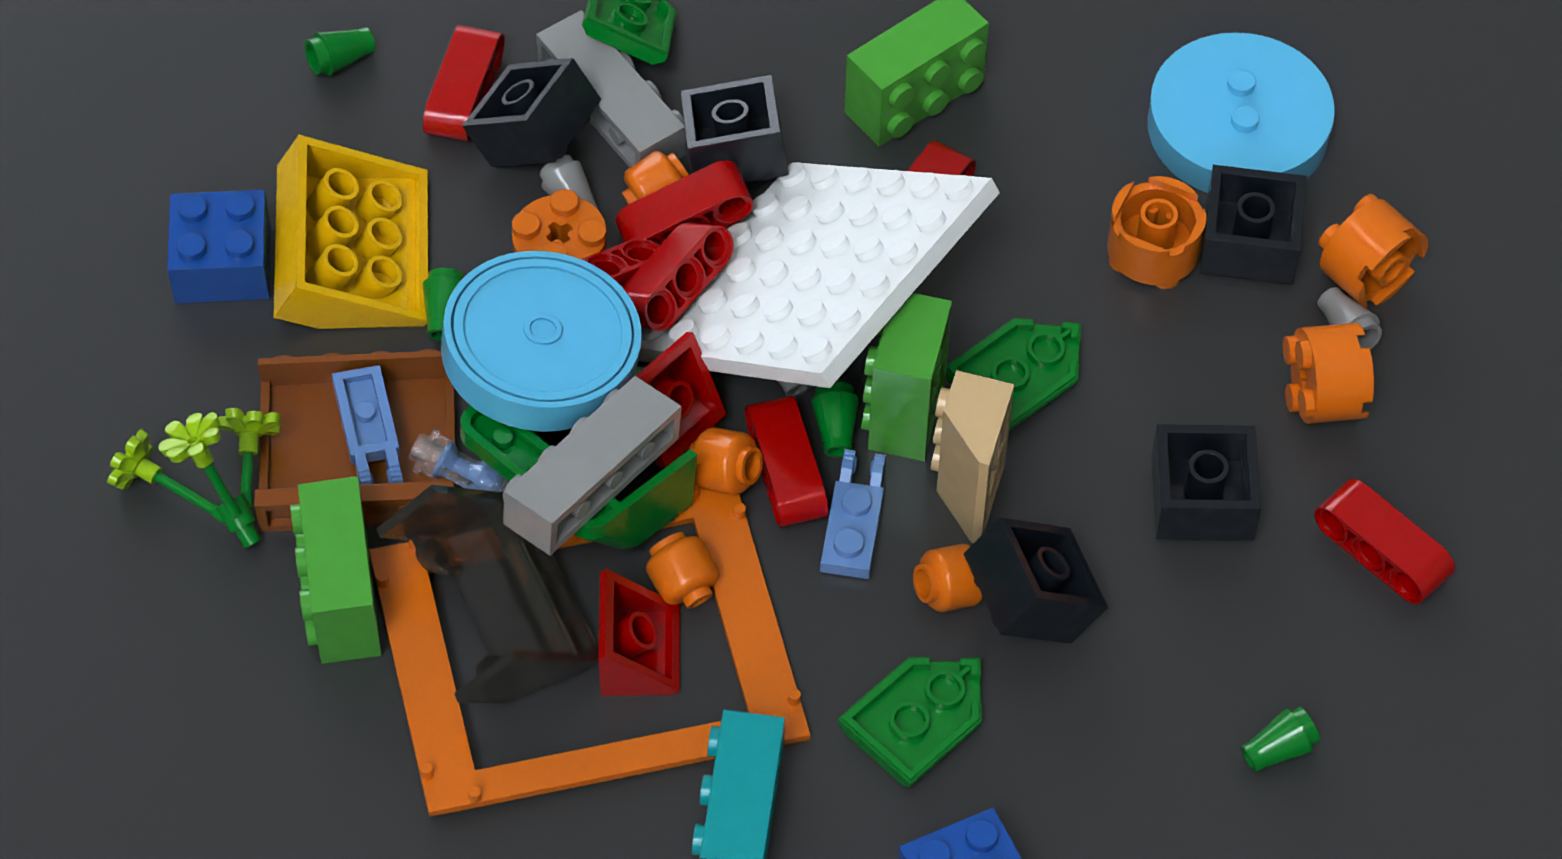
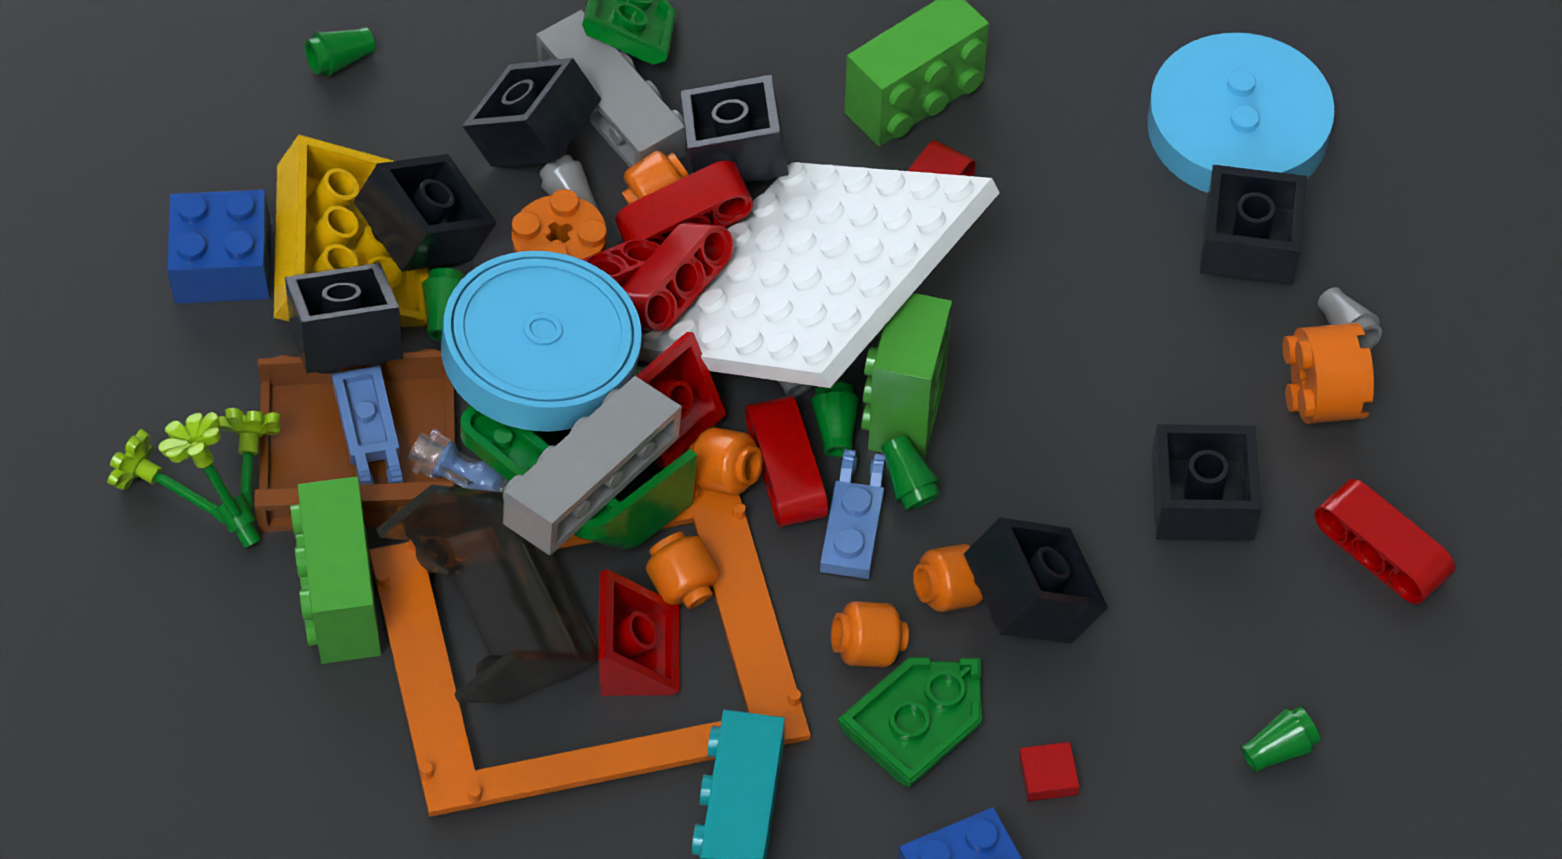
red beam [423,24,505,143] -> none
tan slope [931,370,1014,543] -> none
green tile [946,318,1081,431] -> none
orange brick [1107,176,1207,289] -> none
orange brick [1318,194,1429,308] -> none
none -> black brick [285,263,403,374]
none -> black brick [353,154,497,272]
none -> orange head [831,601,909,668]
none -> green cone [881,435,941,511]
none -> red tile [1018,742,1080,802]

